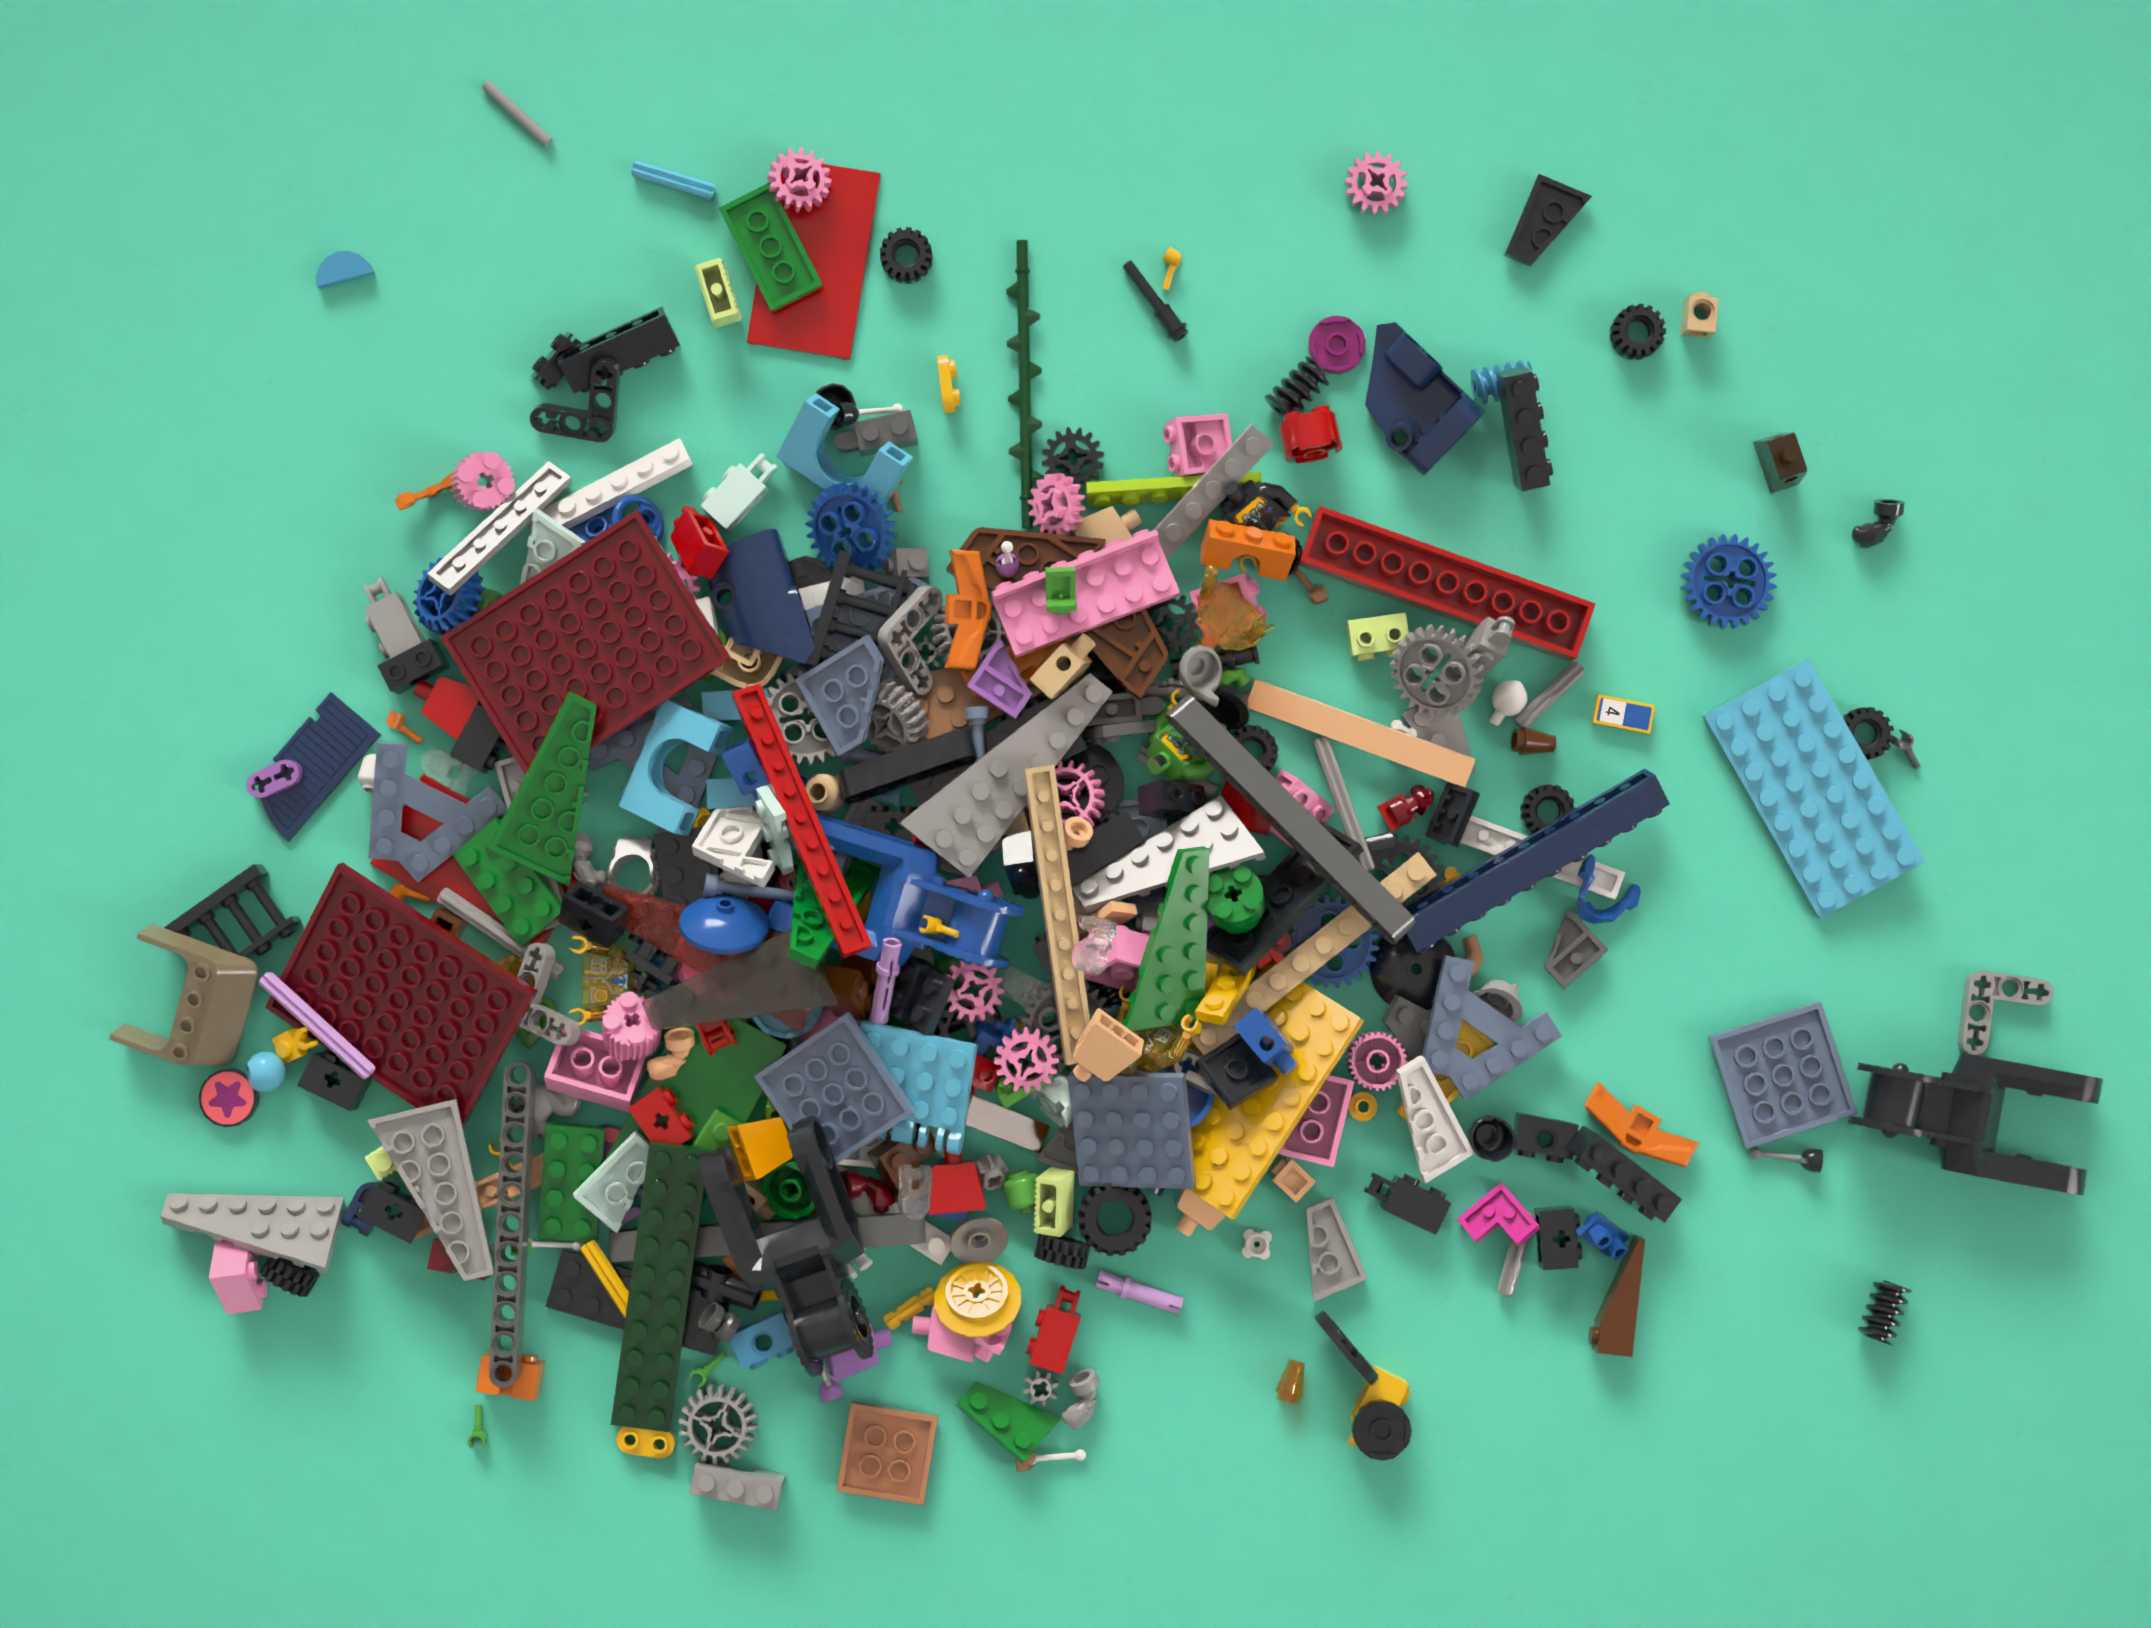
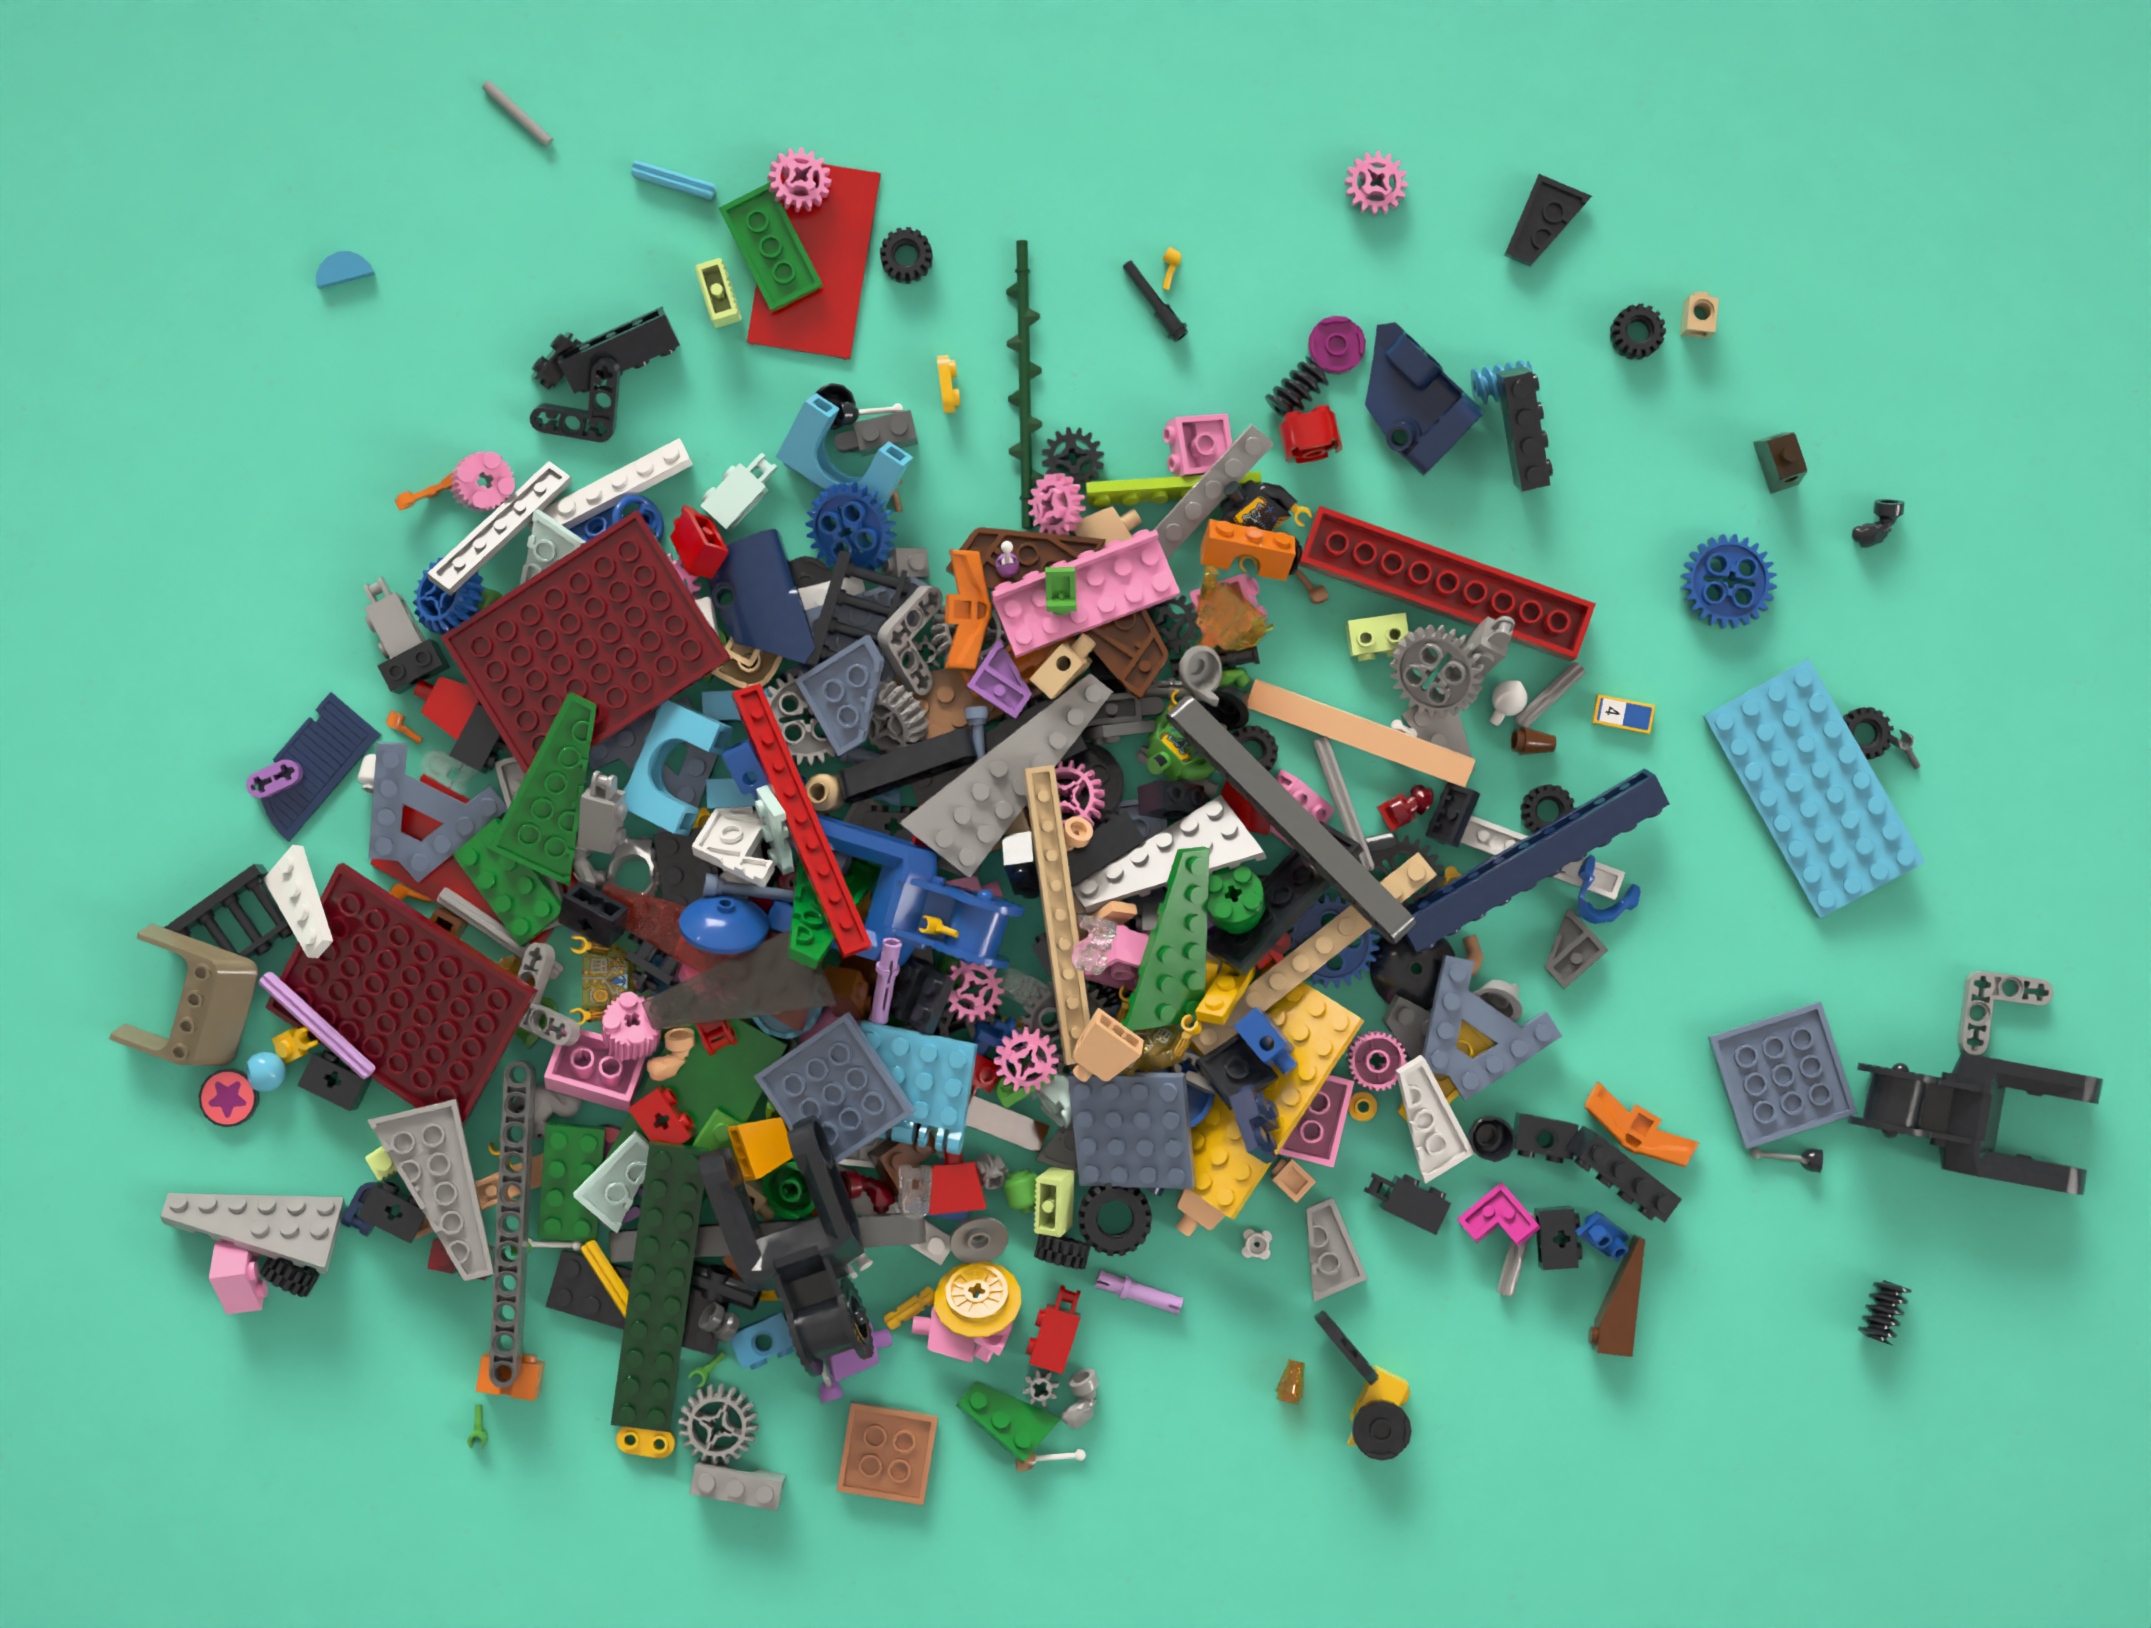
none -> white wing [263,845,333,958]
none -> light grey brick [578,770,628,855]
none -> dark blue plate [1229,1085,1279,1164]

